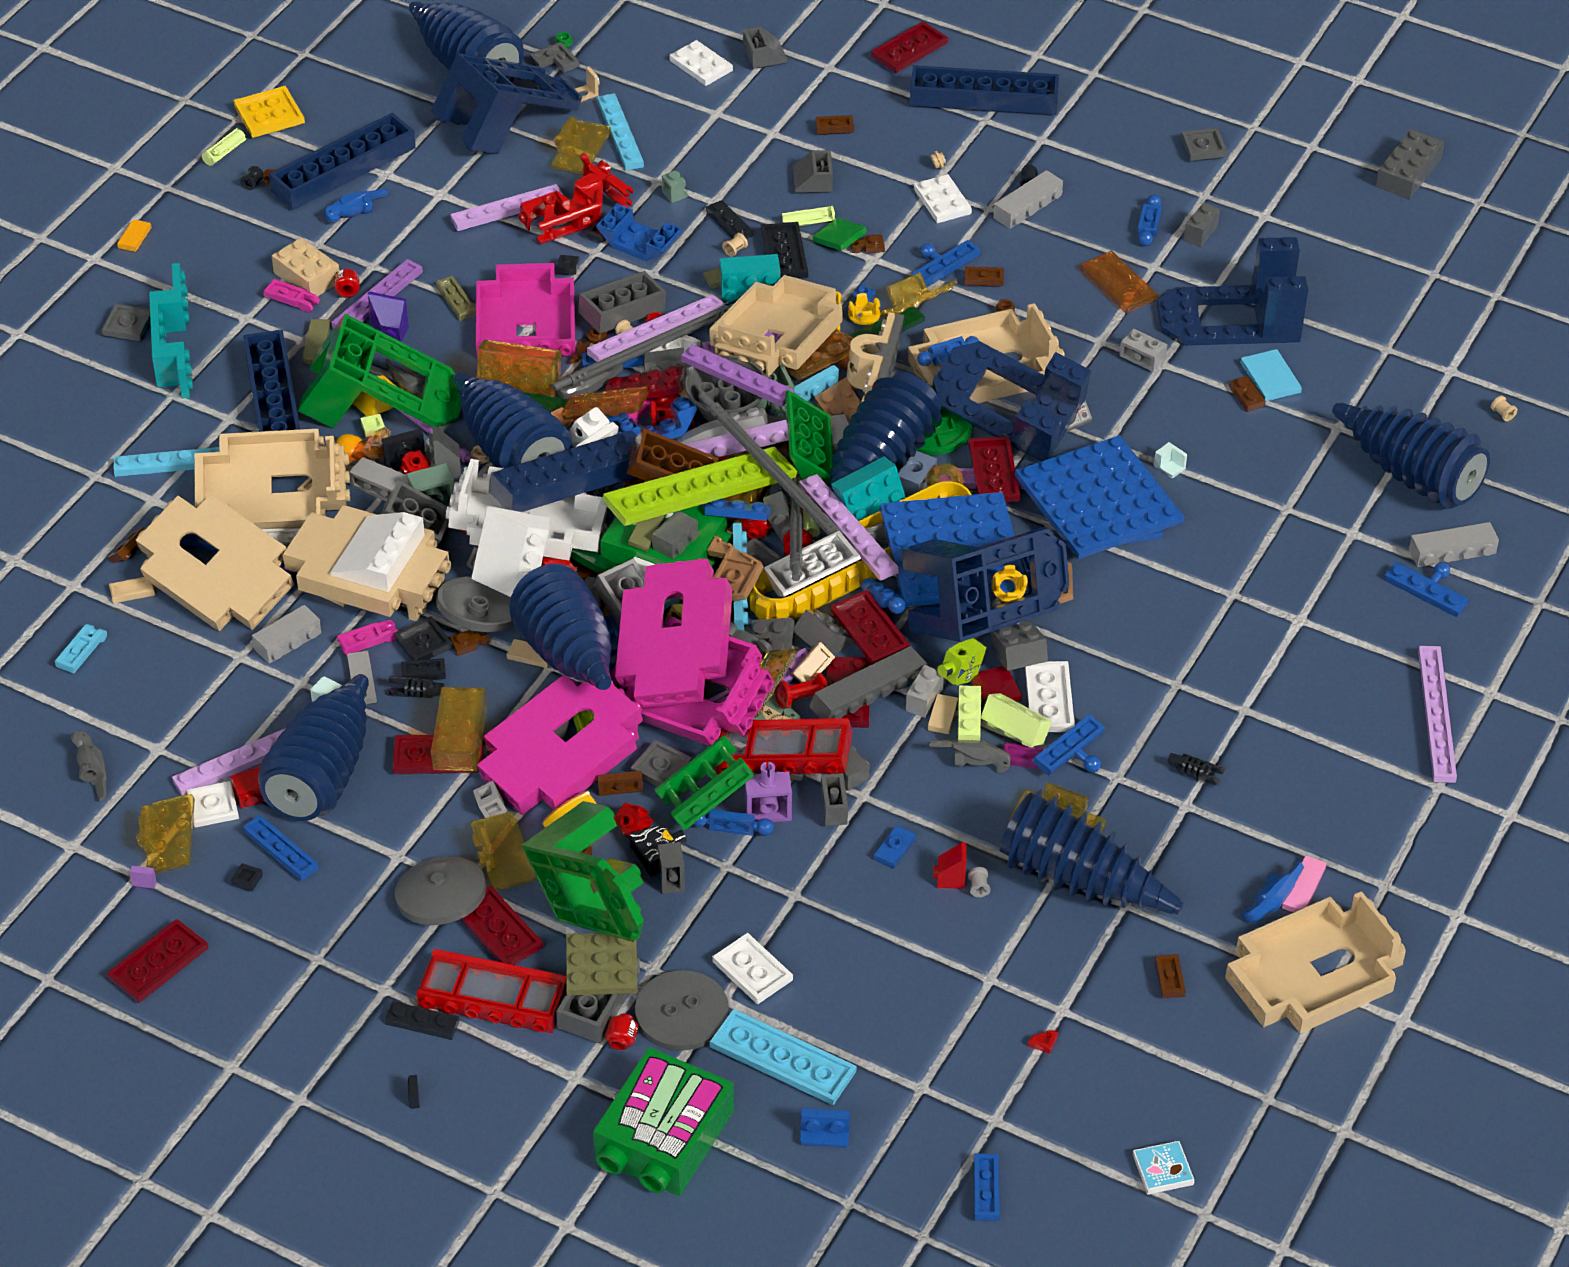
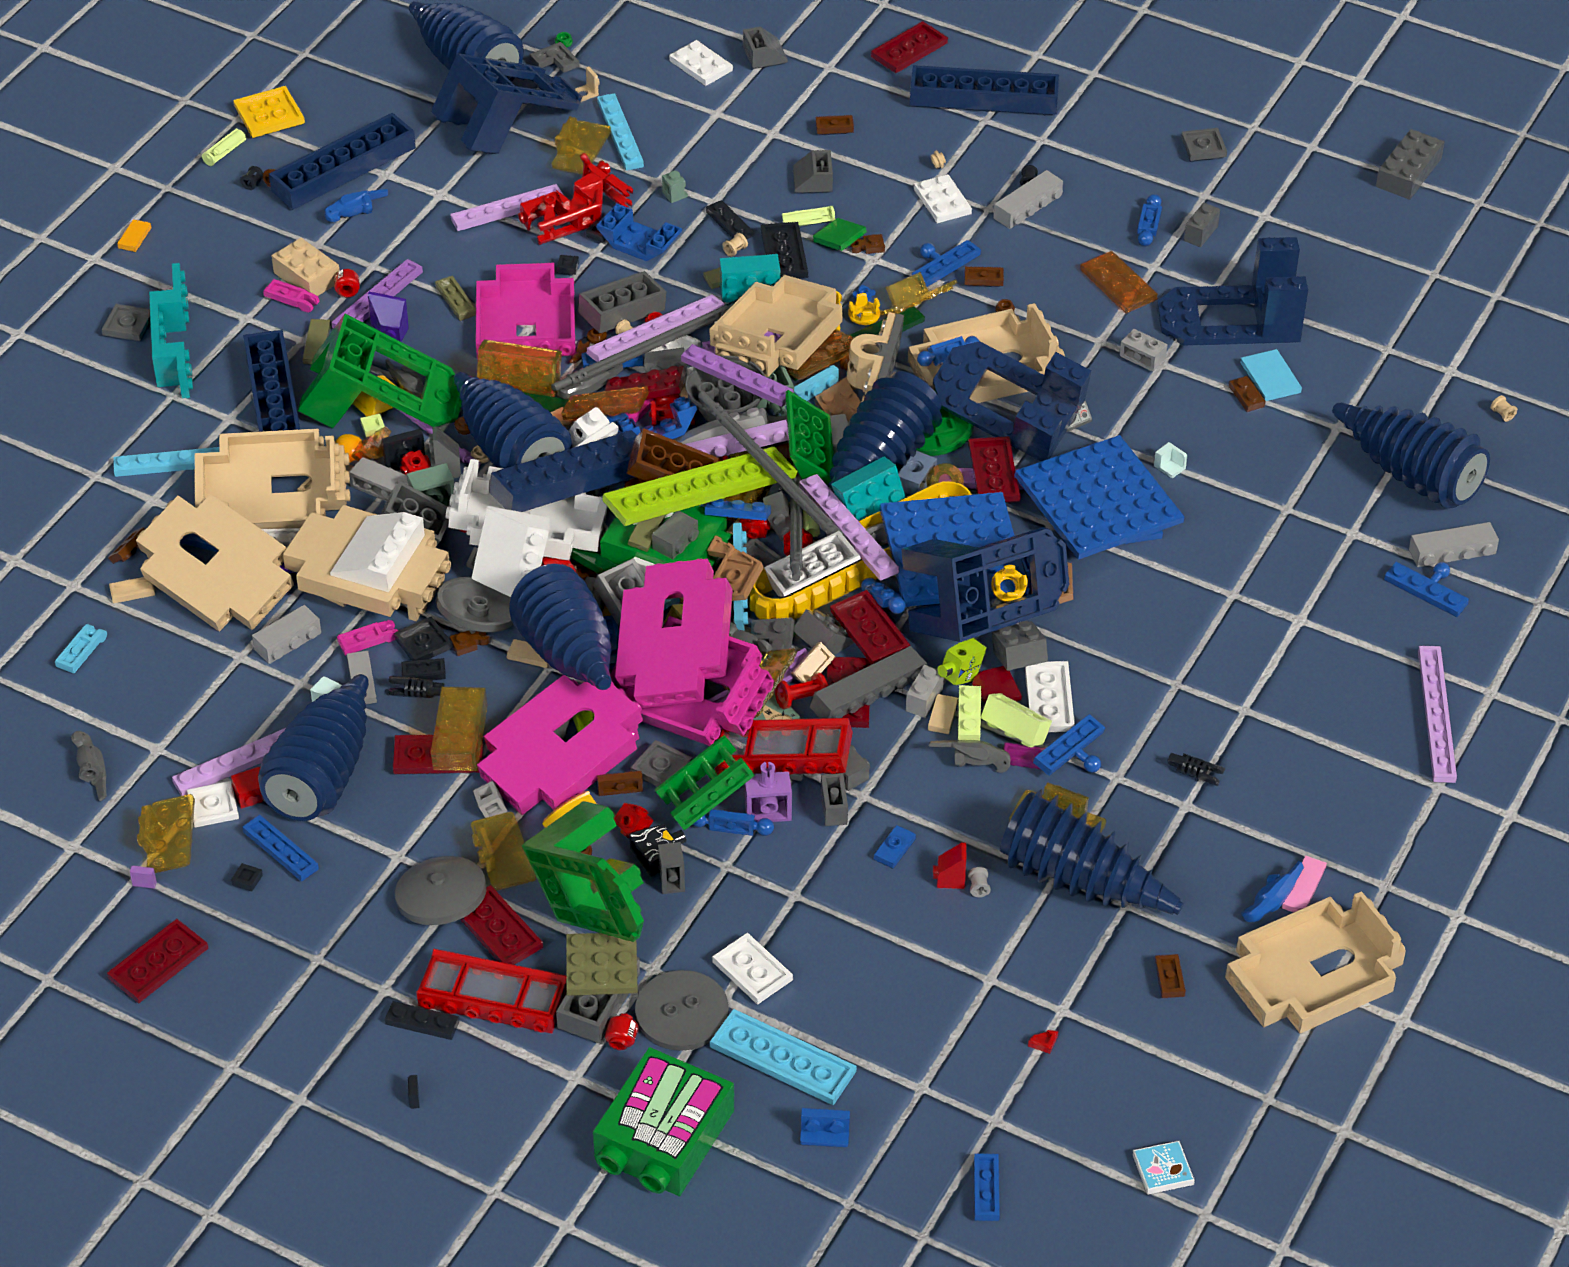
none -> reddish brown plate [454,416,470,435]

